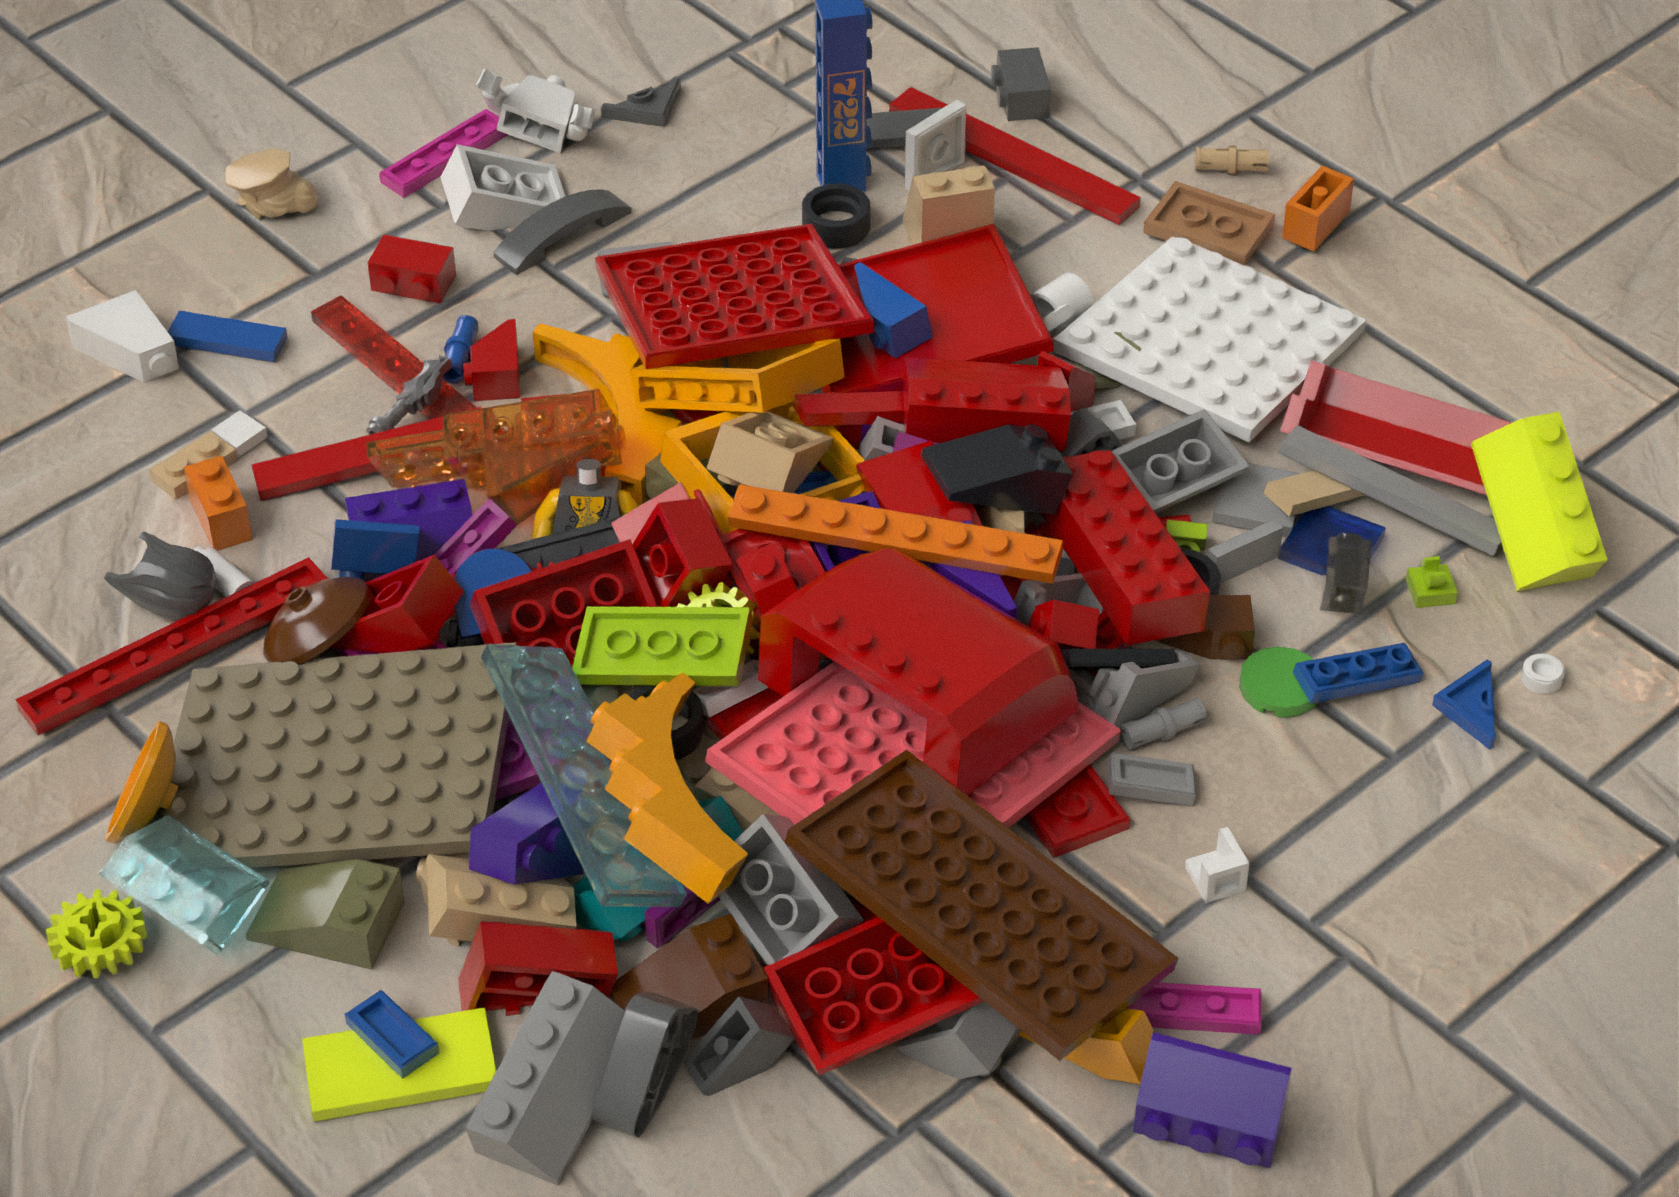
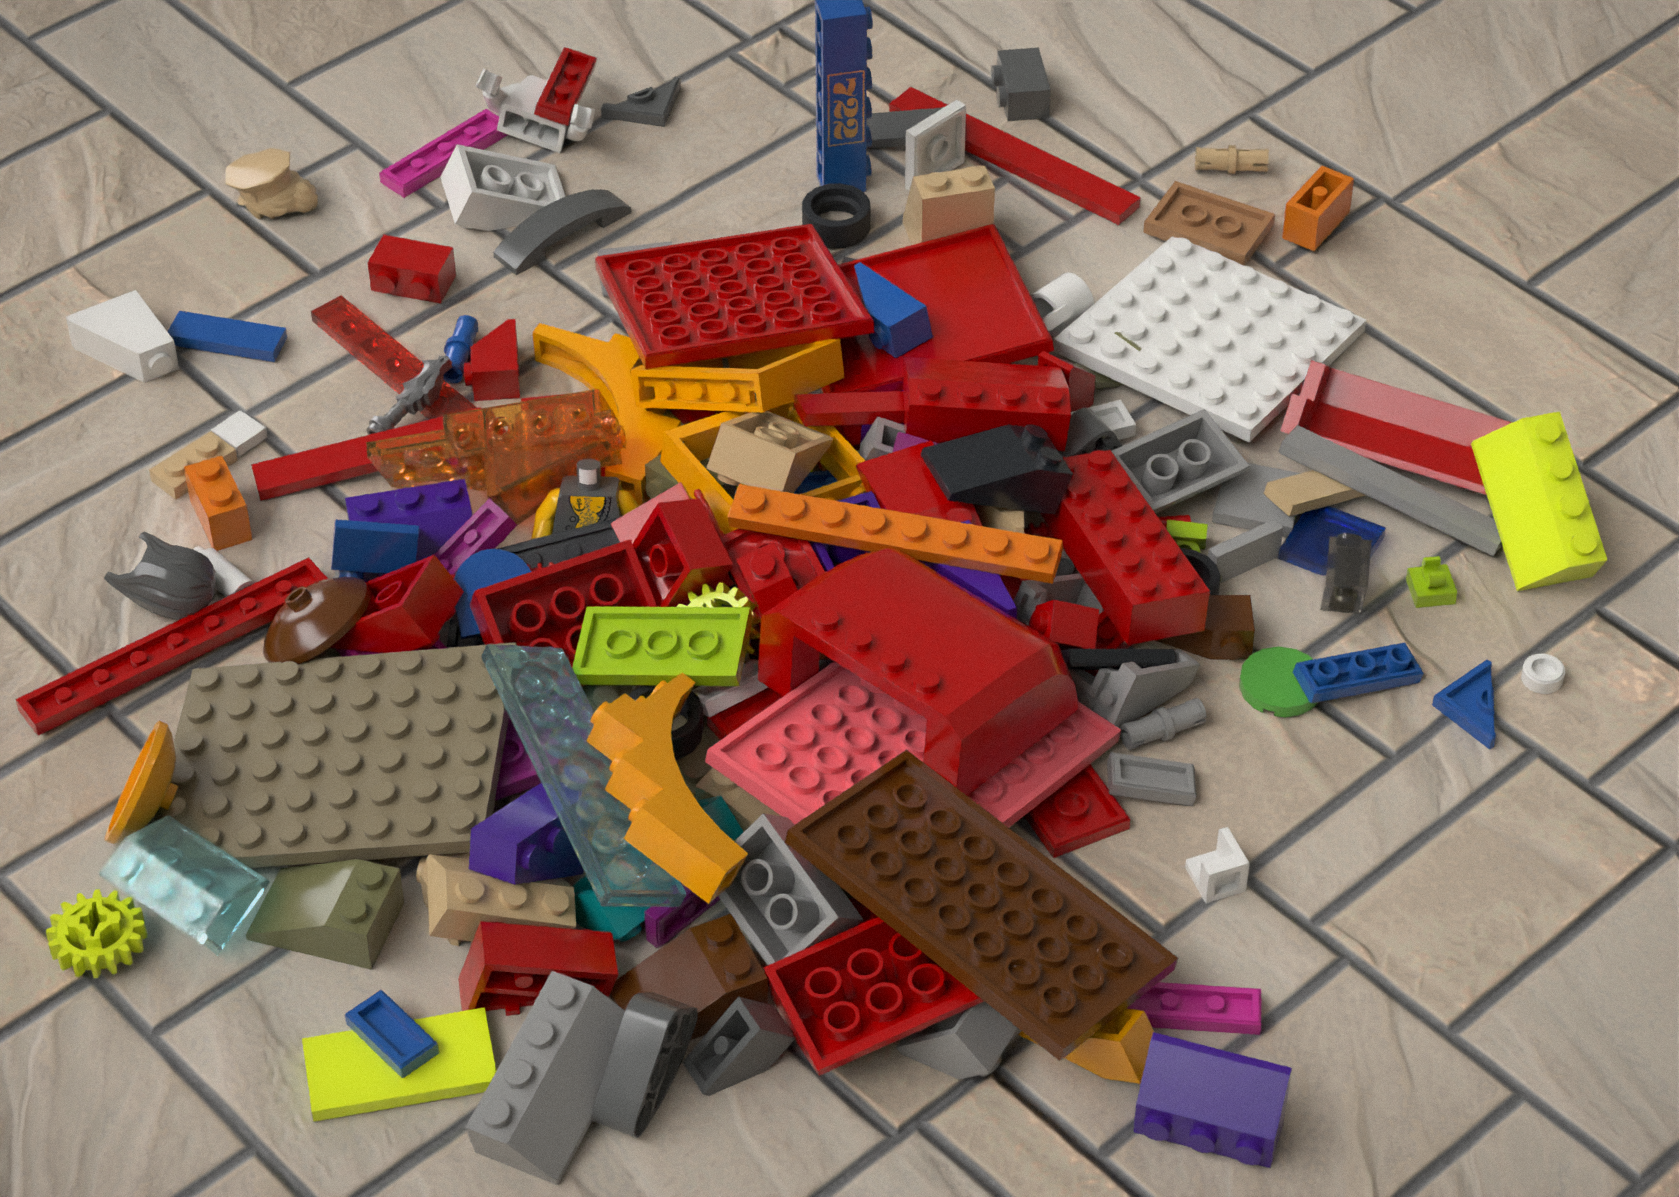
none -> red tile [534,47,598,126]

